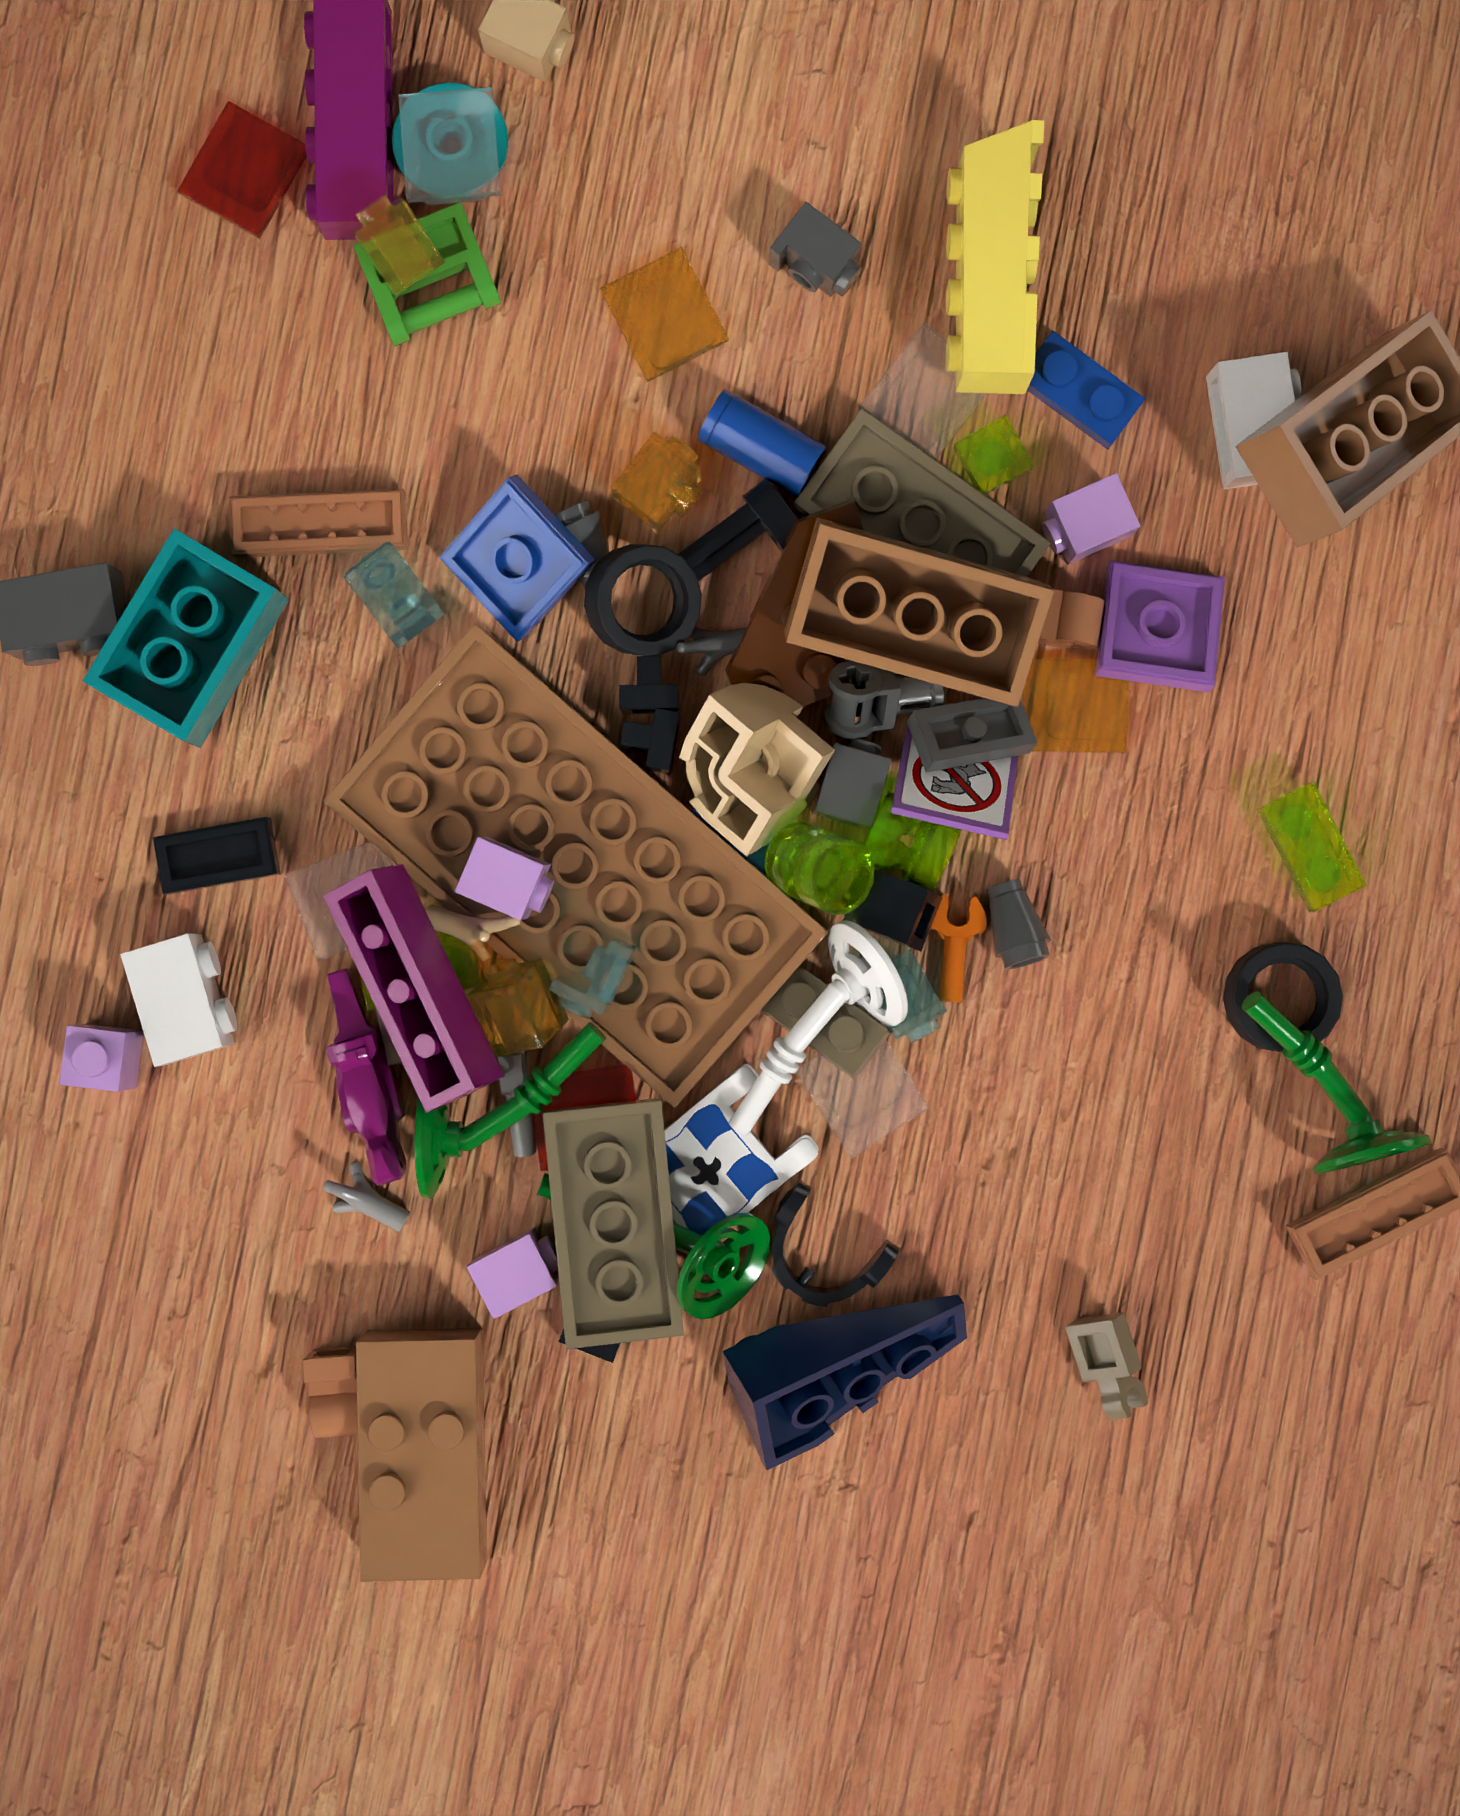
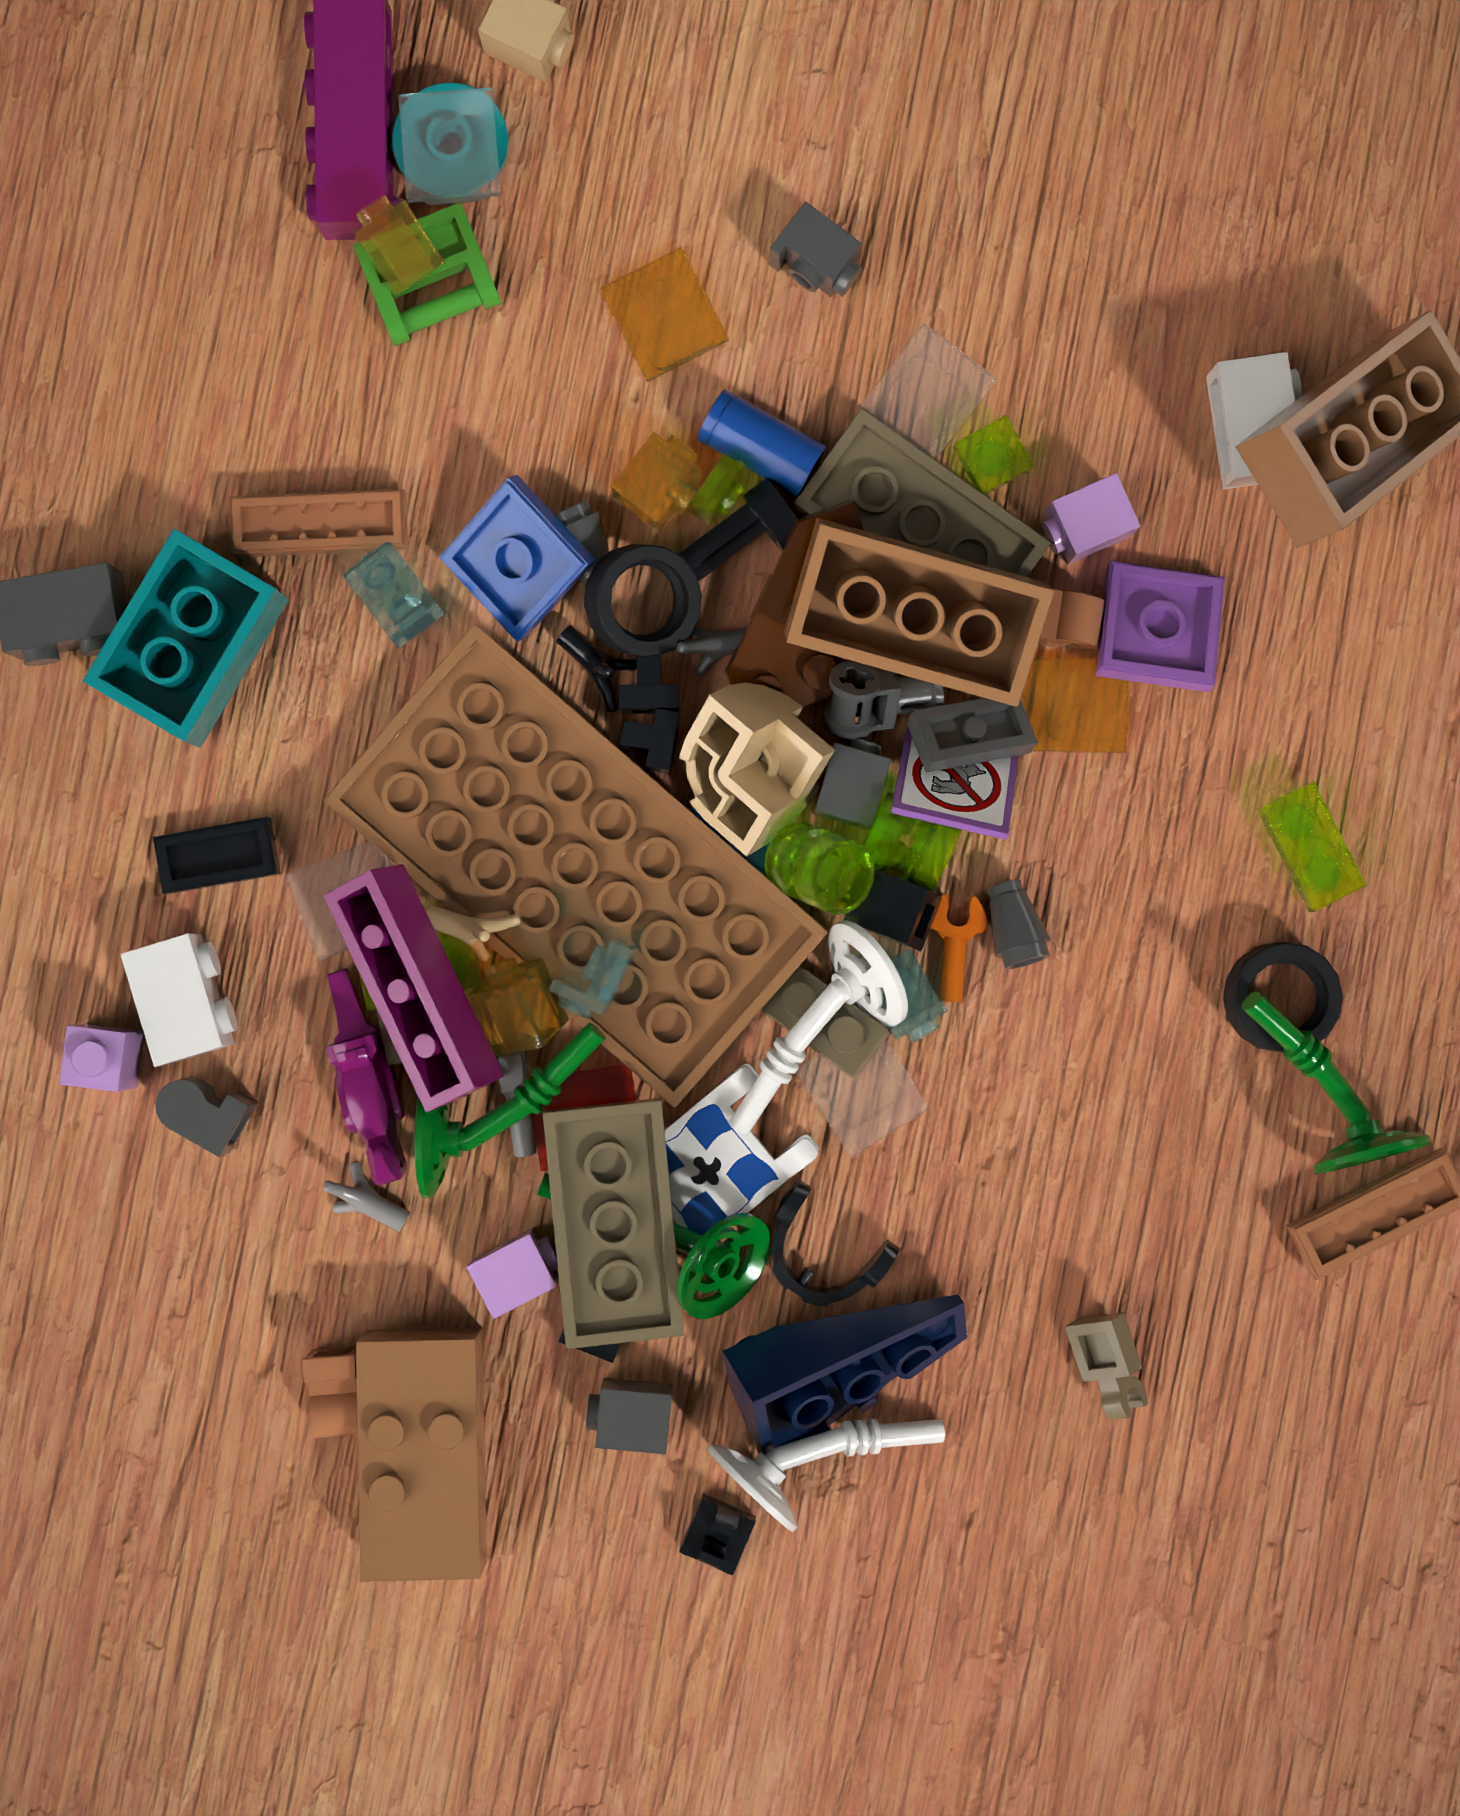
clear red piece [177,101,307,239] -> none
lavender brick [455,836,554,920] -> none
light yellow wedge [946,120,1044,394] -> none
blue plate [1027,330,1146,450] -> none
none -> dark grey leg [155,1078,258,1157]
none -> black bar [556,625,637,712]
none -> dark grey brick [586,1378,673,1454]
none -> black tile [679,1493,756,1576]
none -> clear neon green plate [691,453,746,525]
none -> white dish [706,1418,945,1533]

